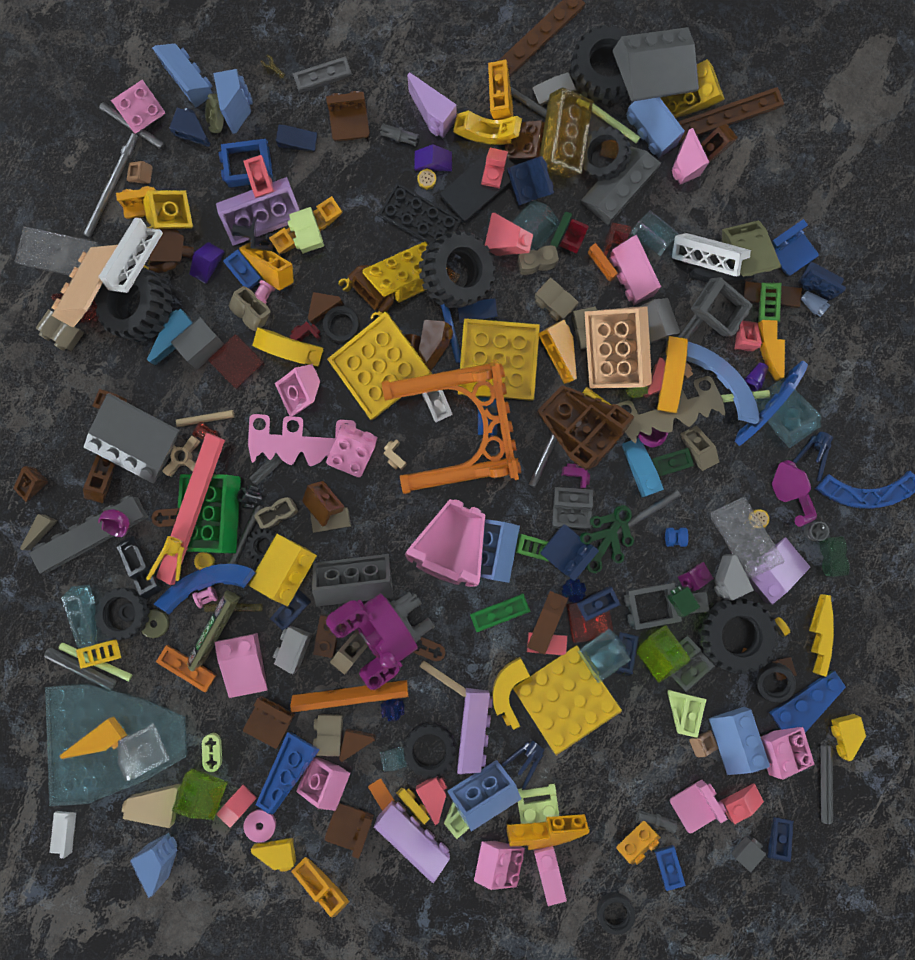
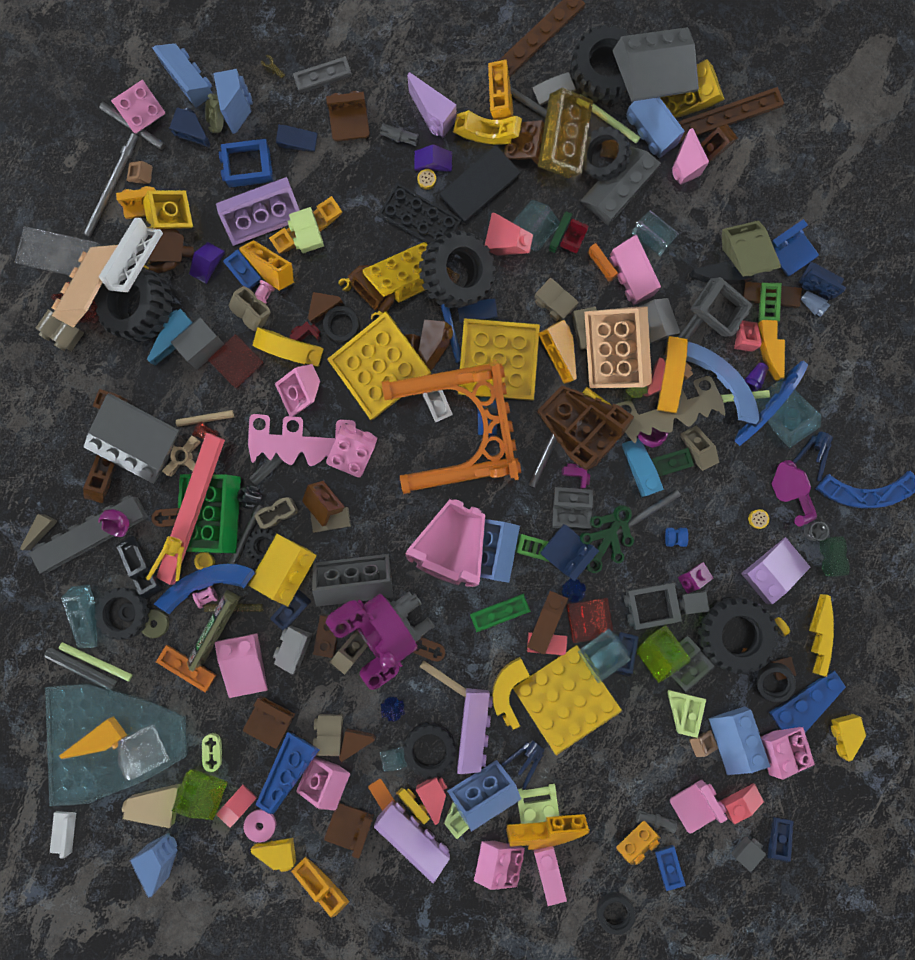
reddish brown slope [13,466,49,502] -> none
yellow slope [76,639,121,669] -> none
black bracket [232,217,274,251] -> none
coral slope [243,155,274,198] -> none
orange tile [290,680,408,712] -> none
tan bracket [384,439,407,470] -> none
coral slope [481,148,508,189] -> none
dark blue bracket [507,156,554,205] -> none
dark tan brick [517,246,559,275] -> none
dark blue slope [577,586,621,621] -> none
clear red panel [603,223,631,256] -> none
dark green brick [667,585,700,617] -> none
white fence [672,233,751,276] -> none
clear tile [709,497,784,580] -> none
light grey slope [714,554,753,600] -> none
dark grey axle [821,745,833,824] -> none

